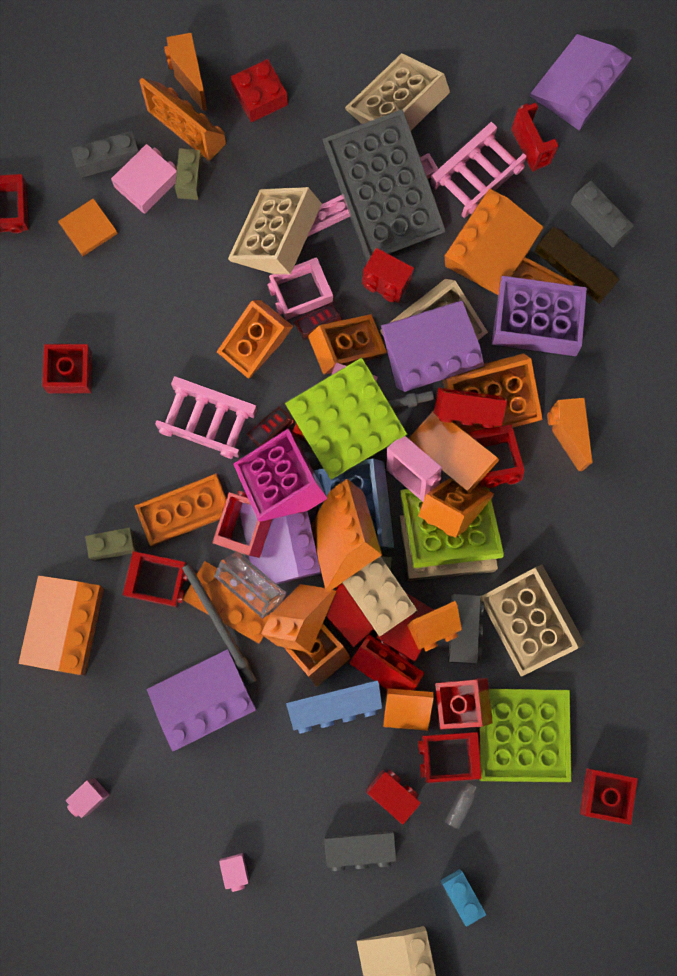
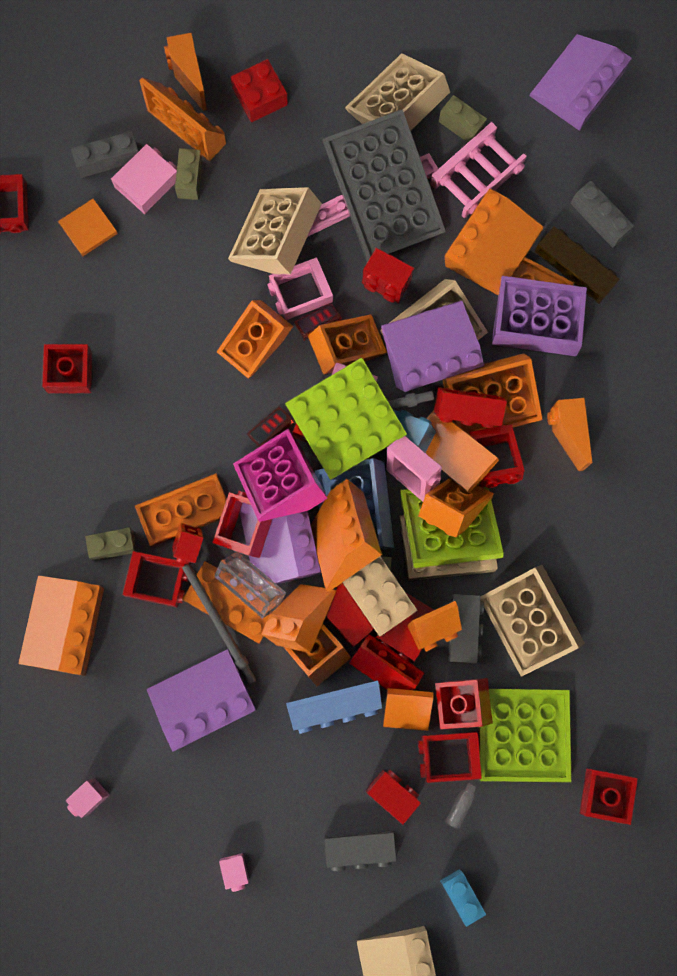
bright pink fence [155,376,257,459] -> none
red panel [511,103,558,172] -> none
none -> red brick [172,523,203,564]
none -> dark azure brick [393,410,436,453]
none -> olive brick [439,95,487,142]

